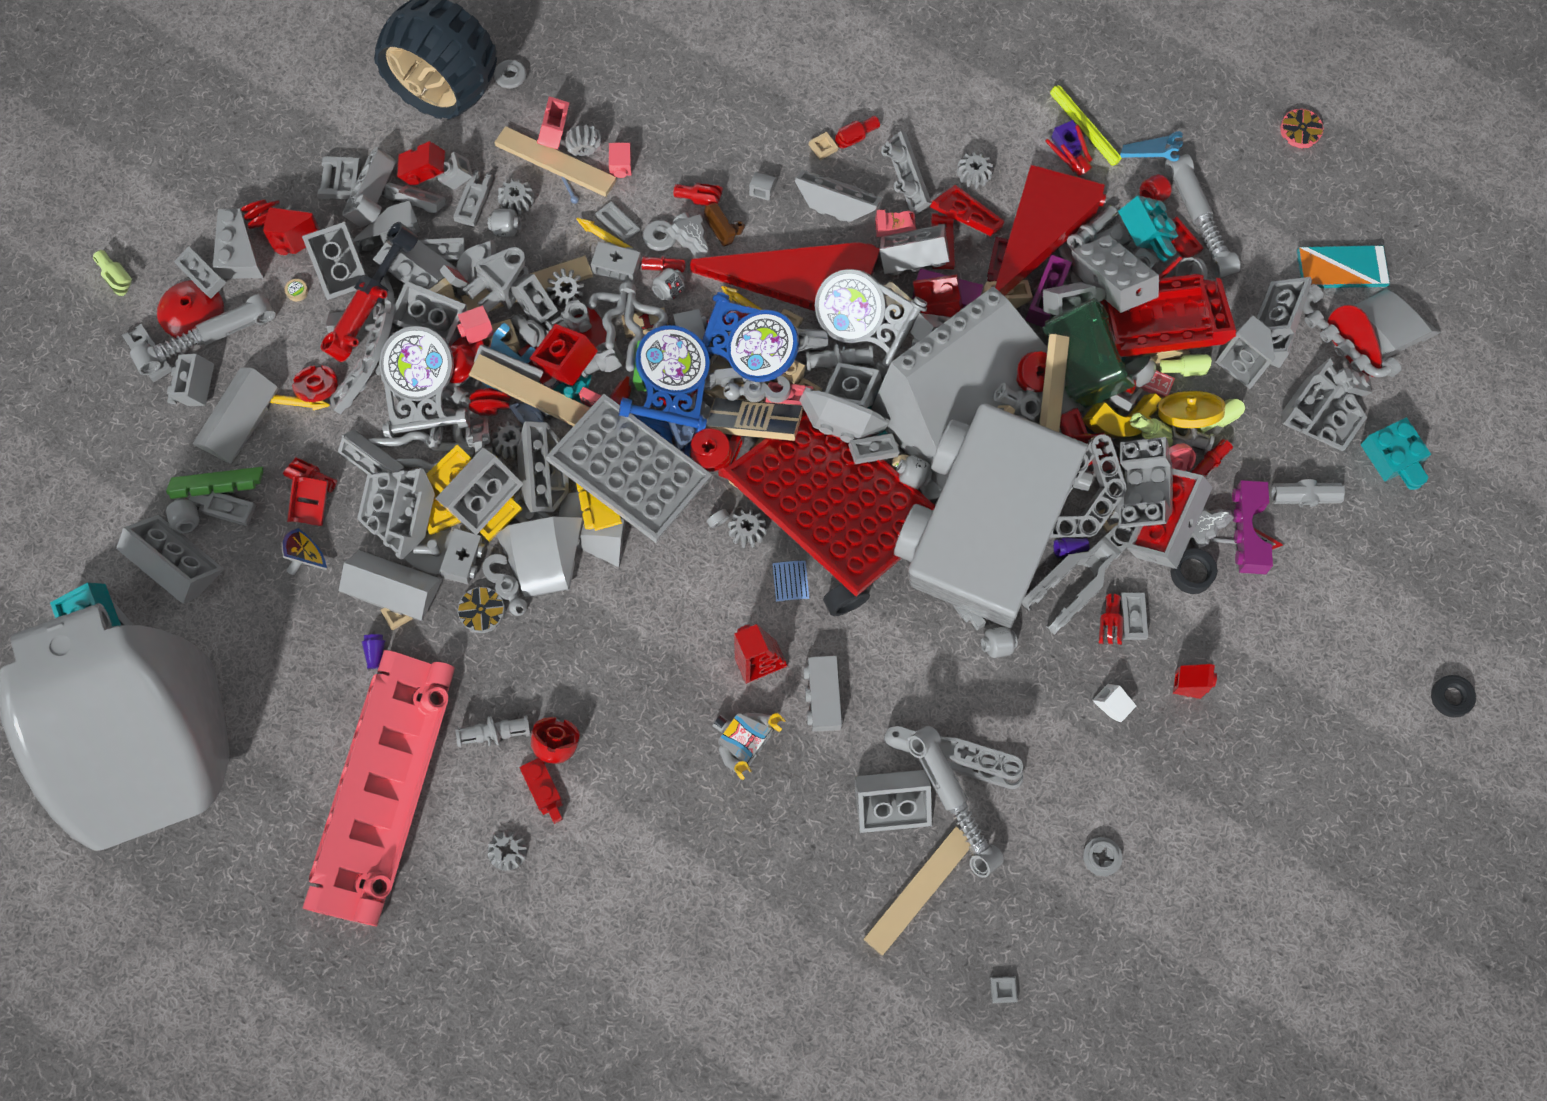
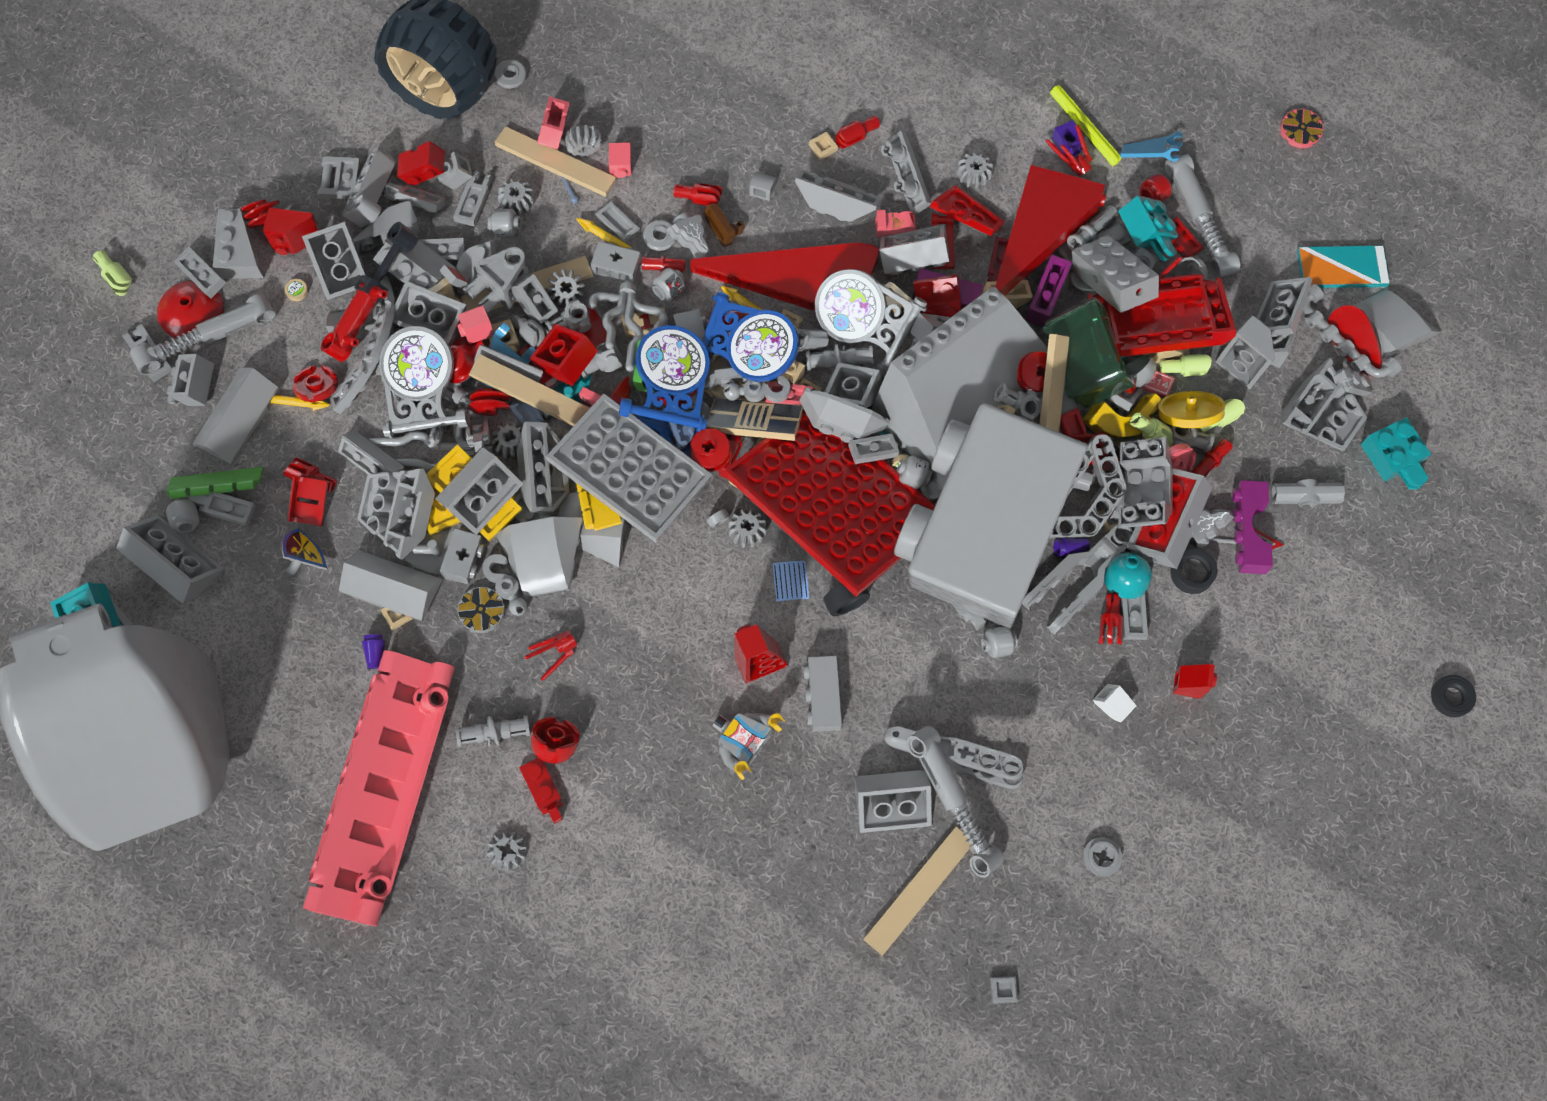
light grey brick [1043,282,1106,316] -> none
none -> red plant [525,630,577,681]
none -> teal cylinder [1104,552,1152,599]

